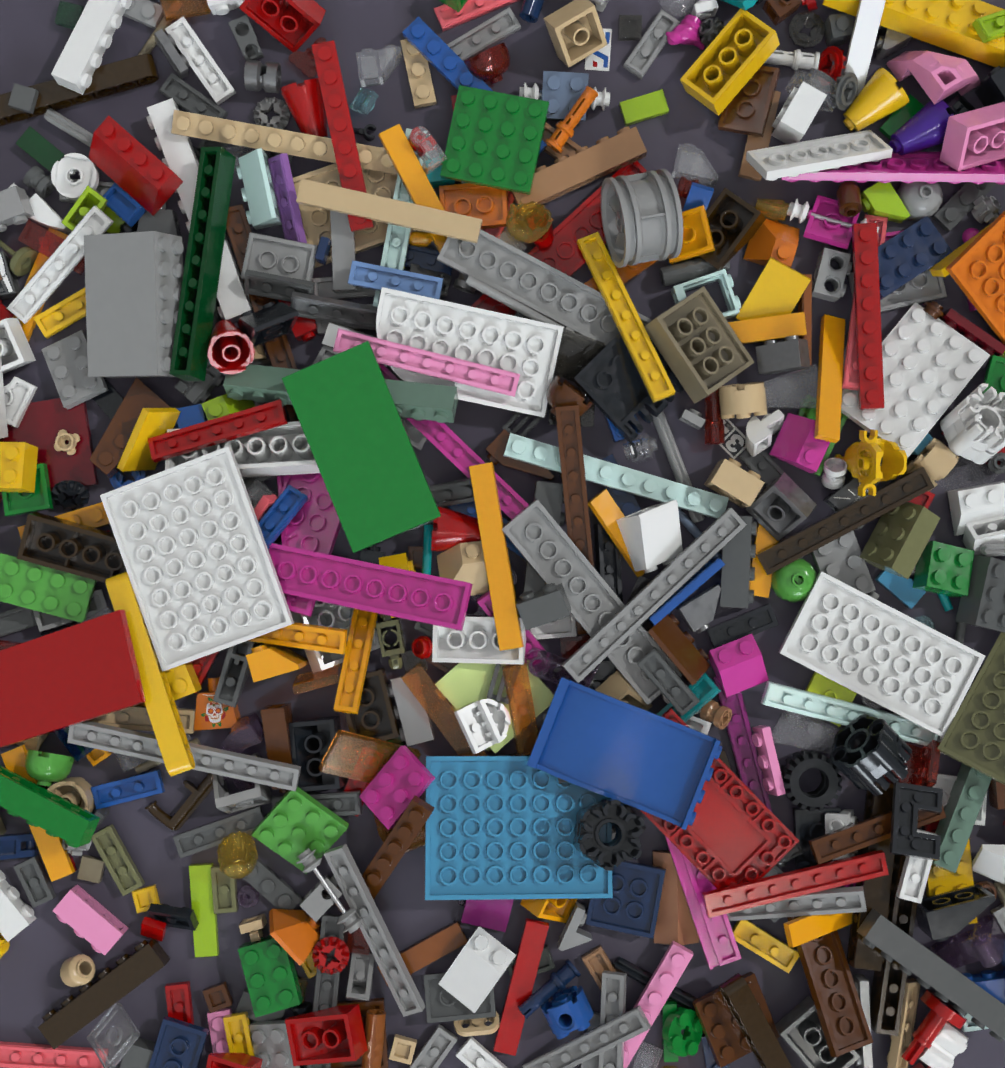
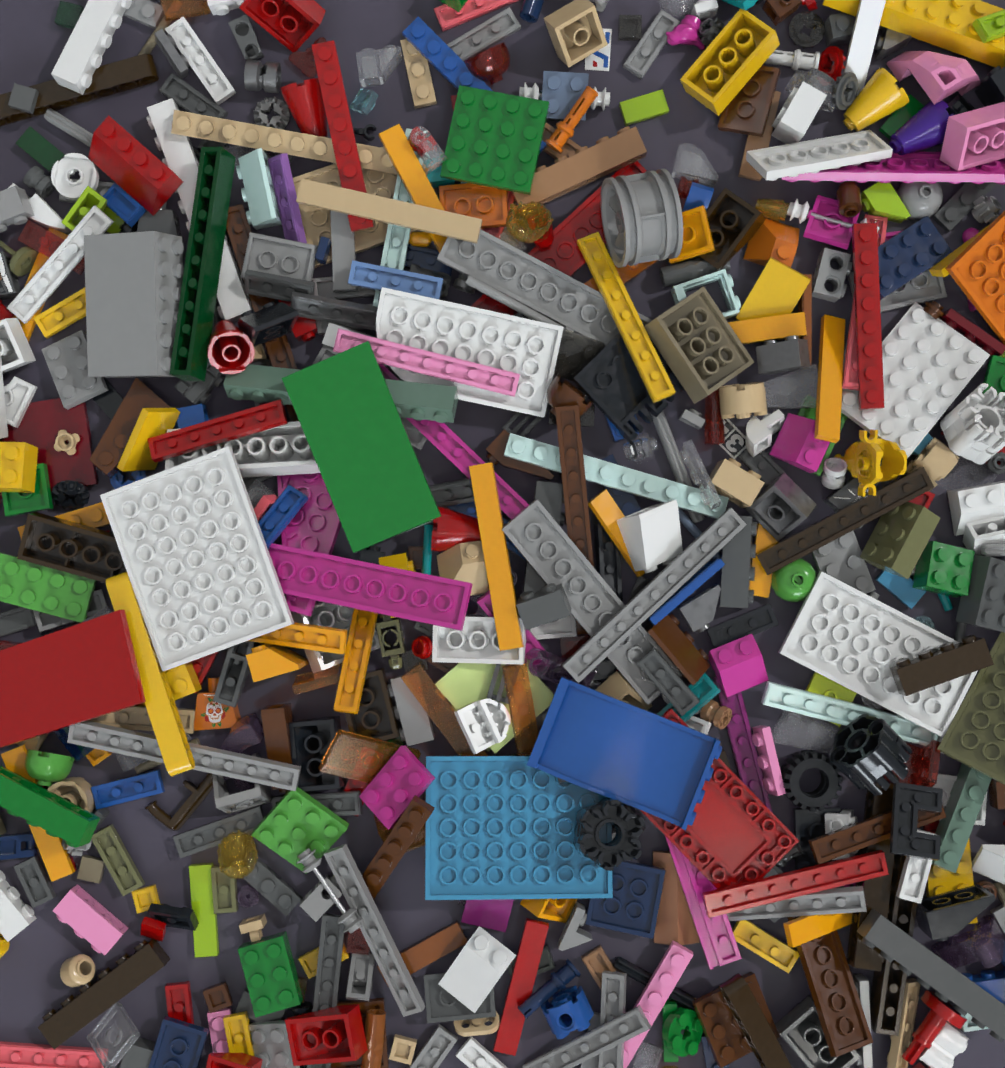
lime slope [201,394,255,421] -> none
orange slope [269,909,321,966] -> none
red gear [312,936,350,975] -> none
none -> clear wing [680,439,721,510]
none -> dark brown brick [890,635,994,696]

